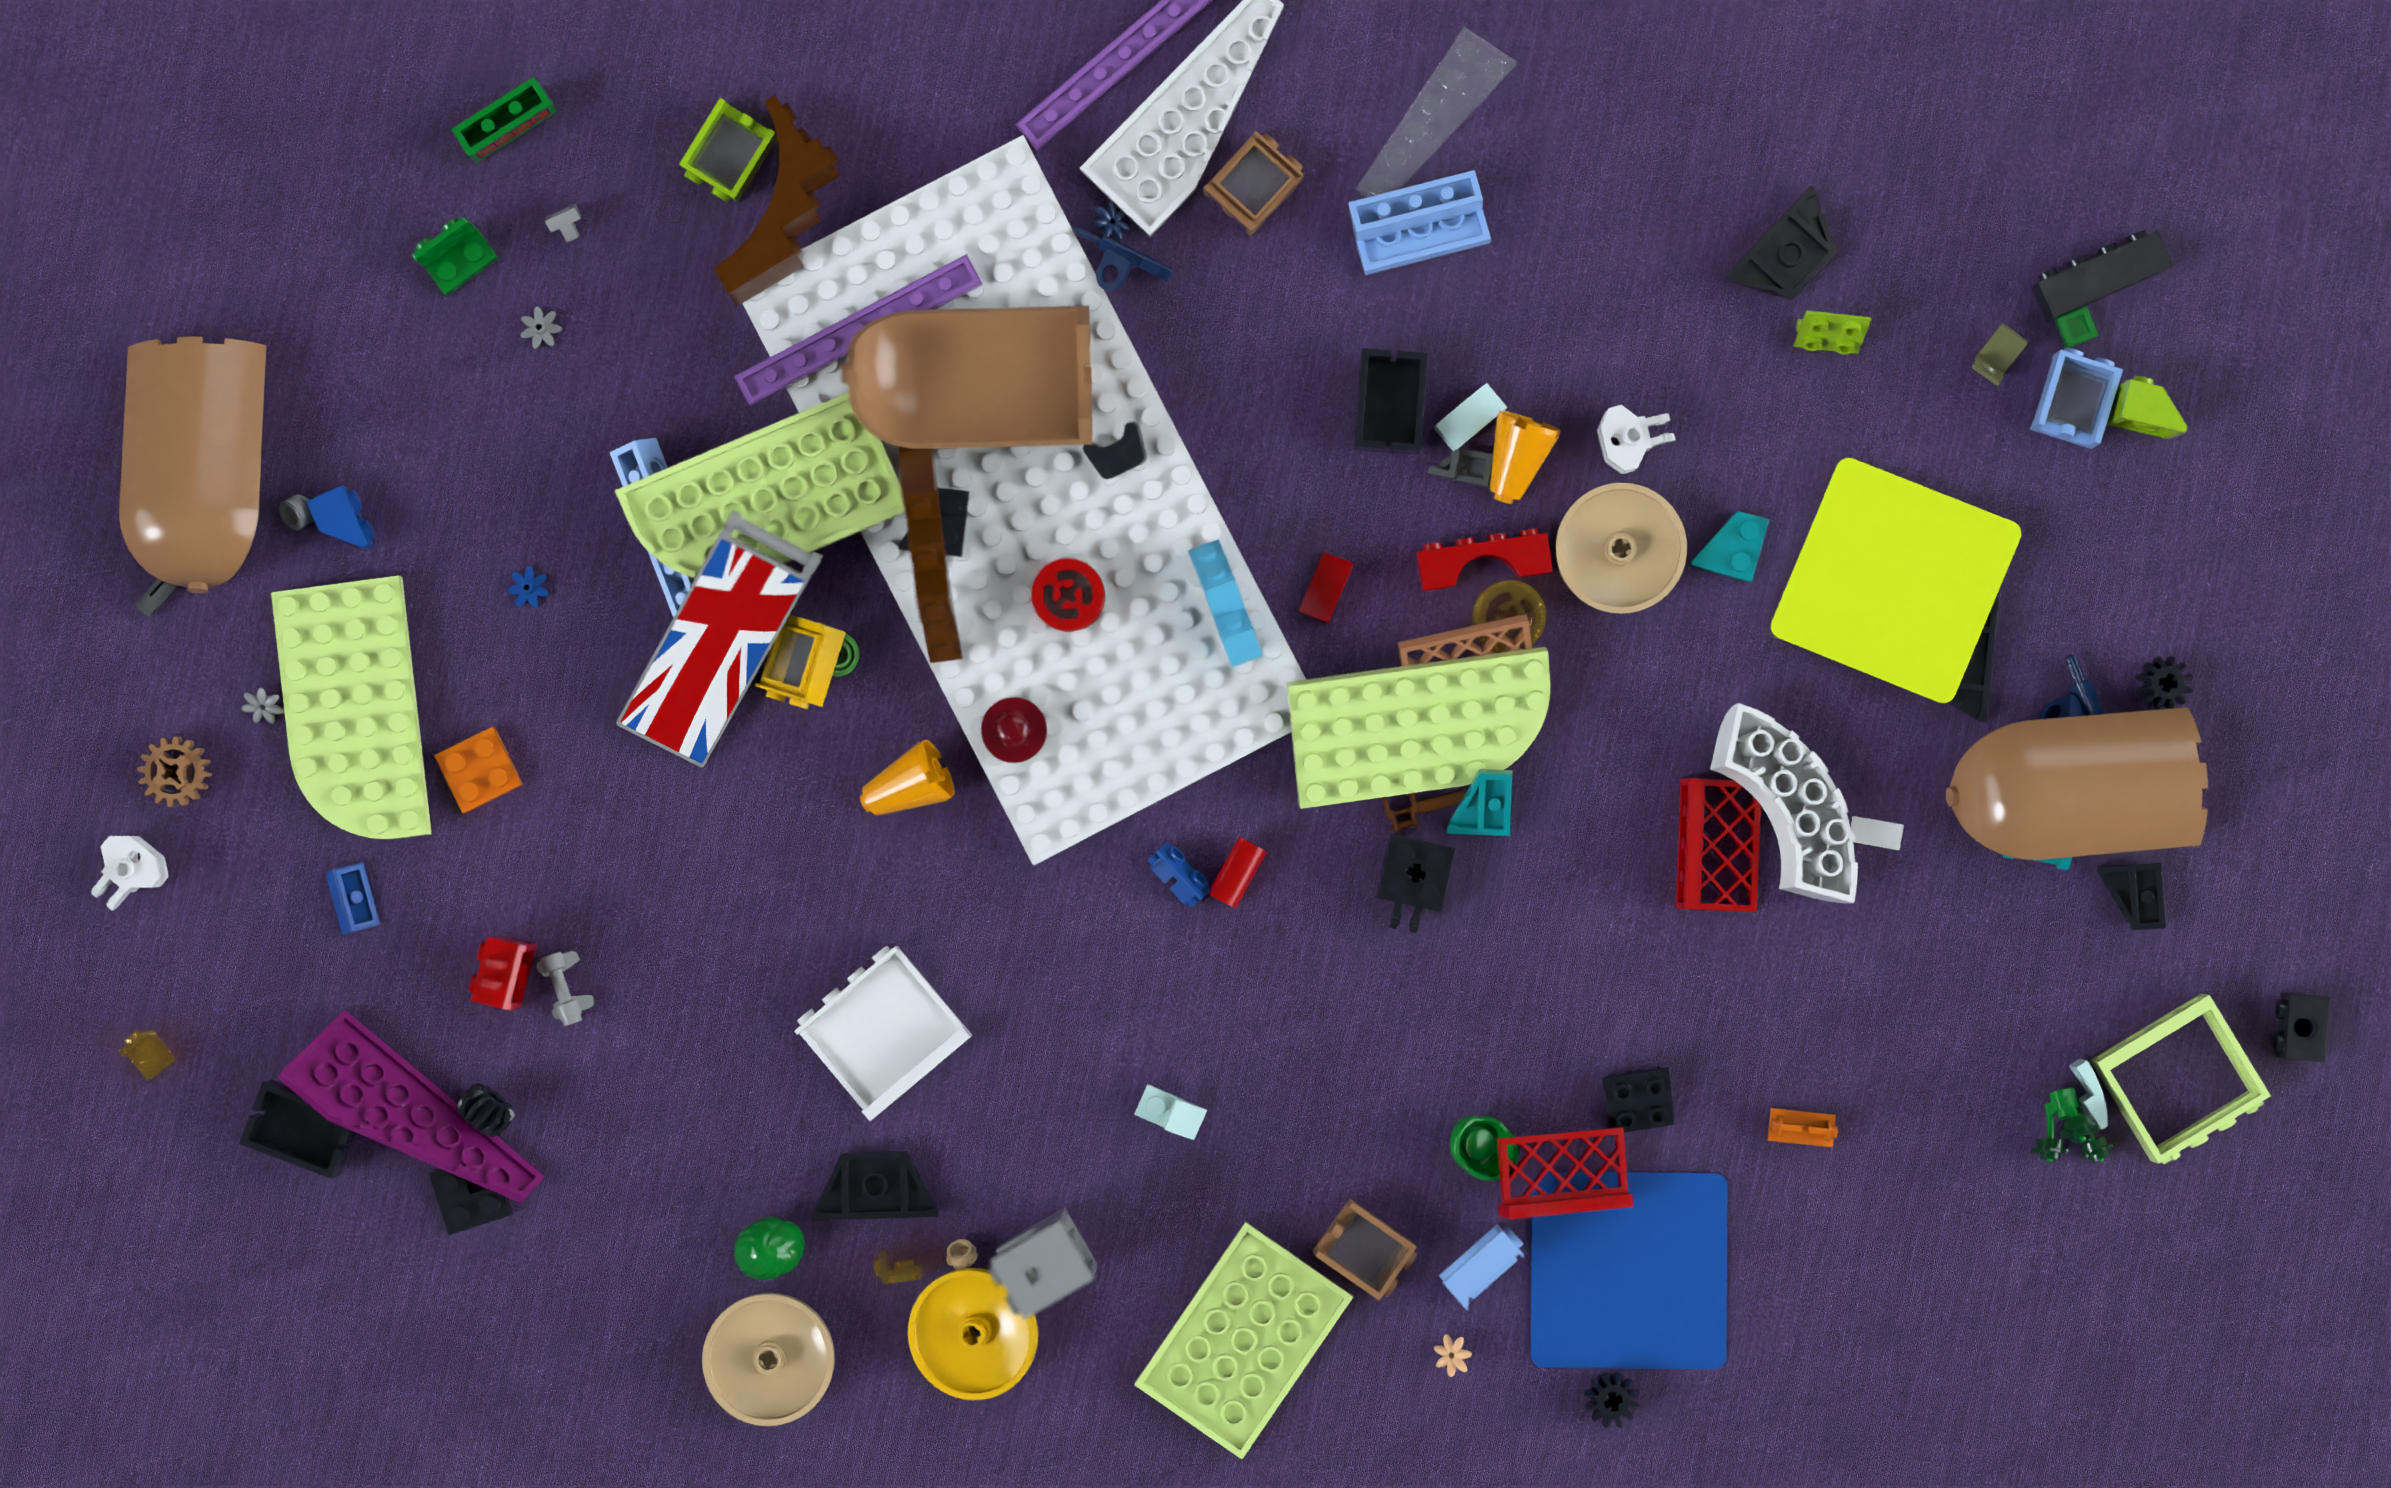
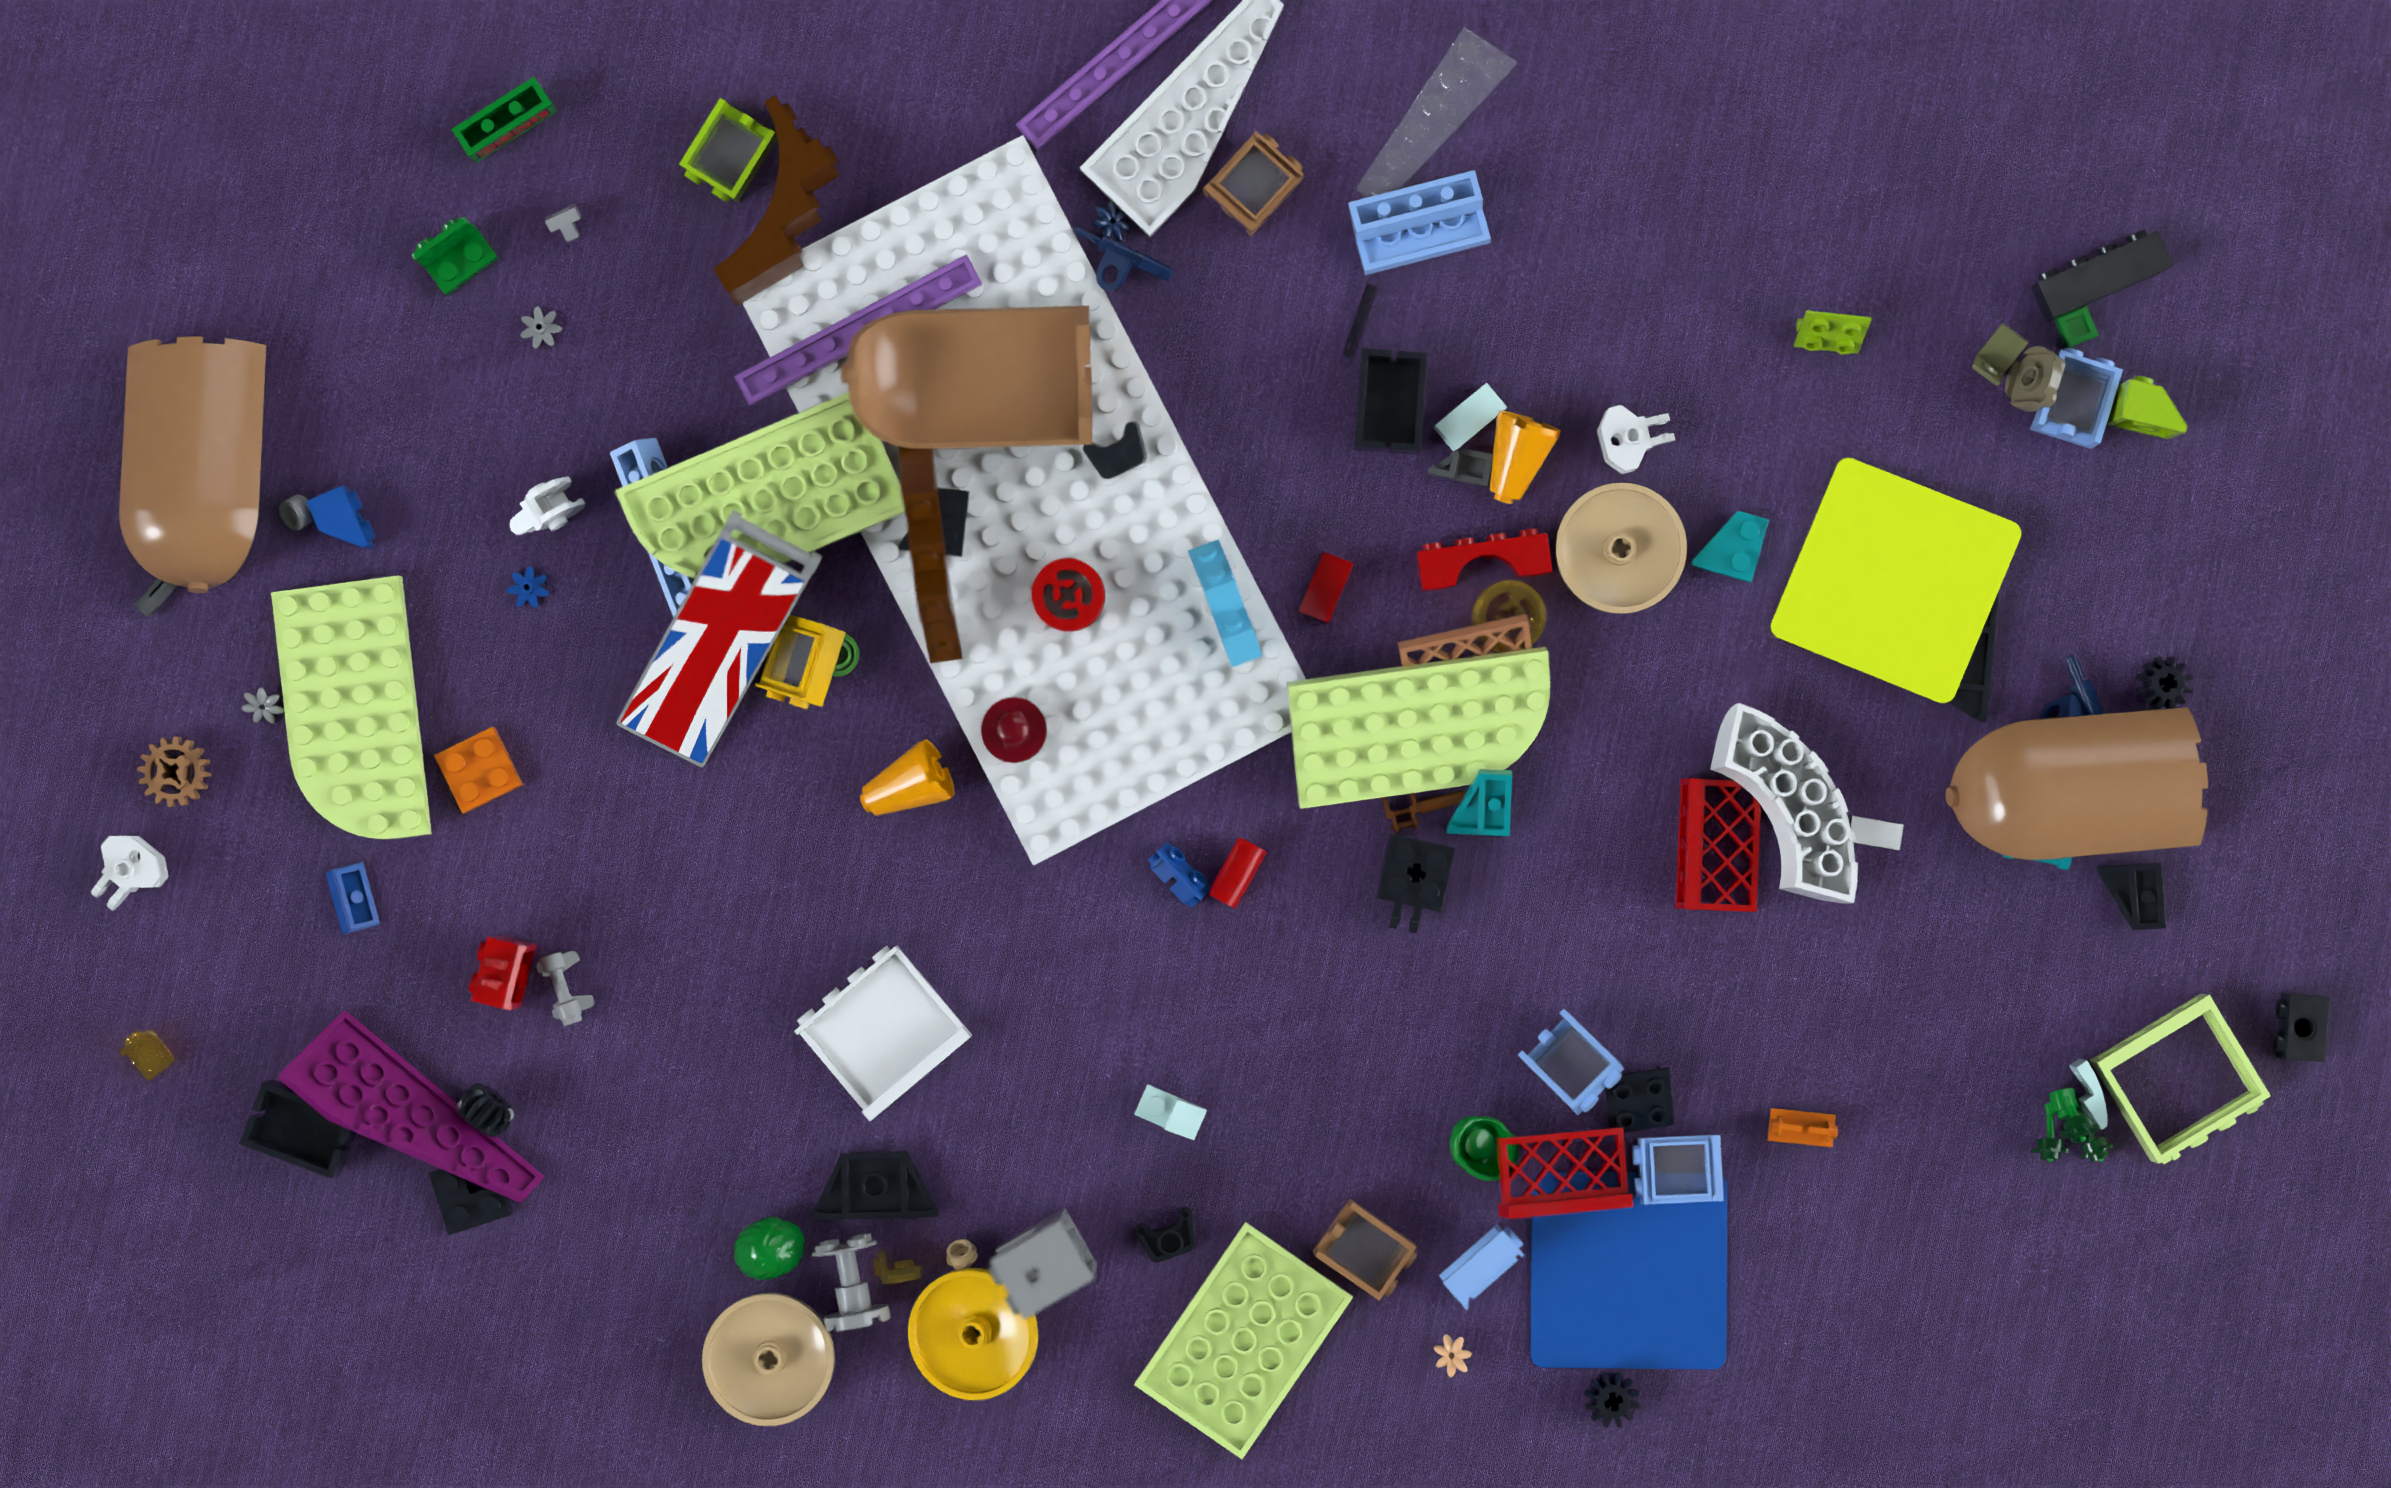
black wing [1724,186,1838,300] -> none
none -> white hinge [509,476,585,535]
none -> light grey piece [812,1233,891,1331]
none -> black piece [1134,1207,1197,1263]
none -> black piece [1341,275,1380,366]
none -> window [1518,1009,1624,1115]
none -> window [1632,1134,1724,1205]
none -> dark tan plate [2005,346,2066,412]

